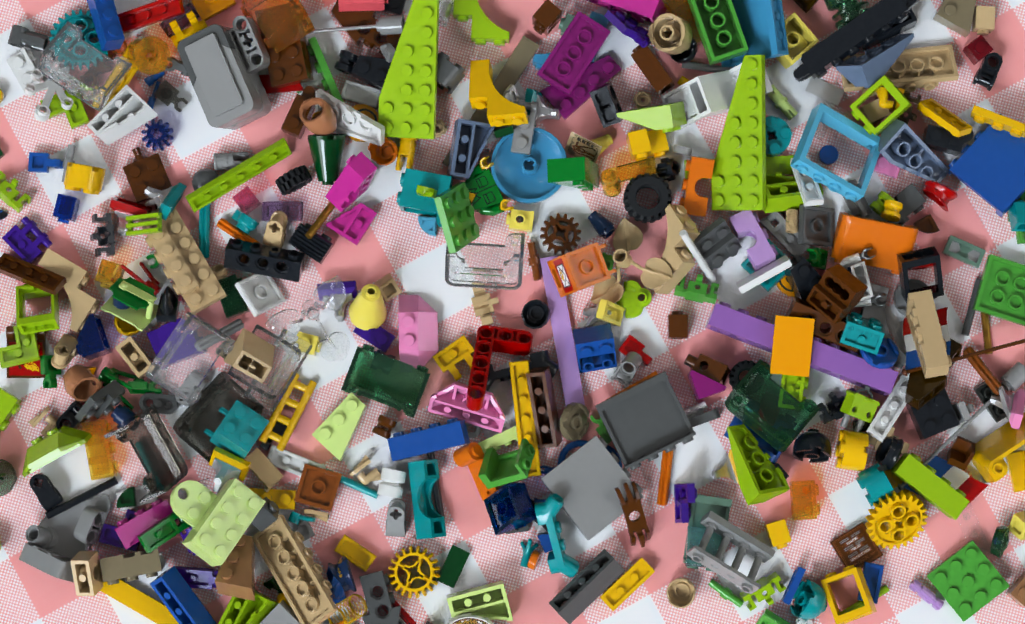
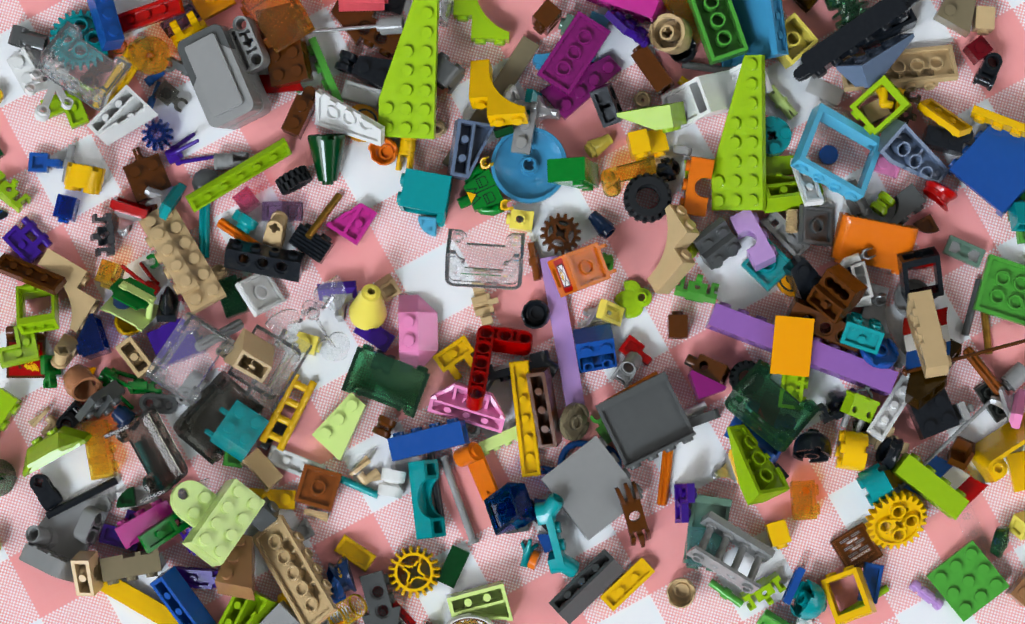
lime tile [126,212,162,236] -> none
piece [208,446,251,493] -> none
dark green tile [263,576,283,593] -> none
teal hand [288,511,315,525] -> none
nougat piece [299,98,337,136] -> none
dark pink wedge [325,152,377,212] -> none
light grey tile [380,43,395,63] -> none
light grey piece [386,498,406,537] -> none
lime tile [416,185,437,198] -> none
bright green plate [434,182,480,254] -> none
bright green panel [478,438,535,489] -> none
sticker [564,131,602,163] -> none
tan plant [590,218,673,304] -> none
white bar [679,230,716,283] -> none
white tile [736,255,792,294] -> none
green plate [806,248,828,270] -> none
yellow wheel [881,200,903,222] -> none
none -> dark purple plant [165,133,214,166]
none -> light grey bar [437,455,480,545]

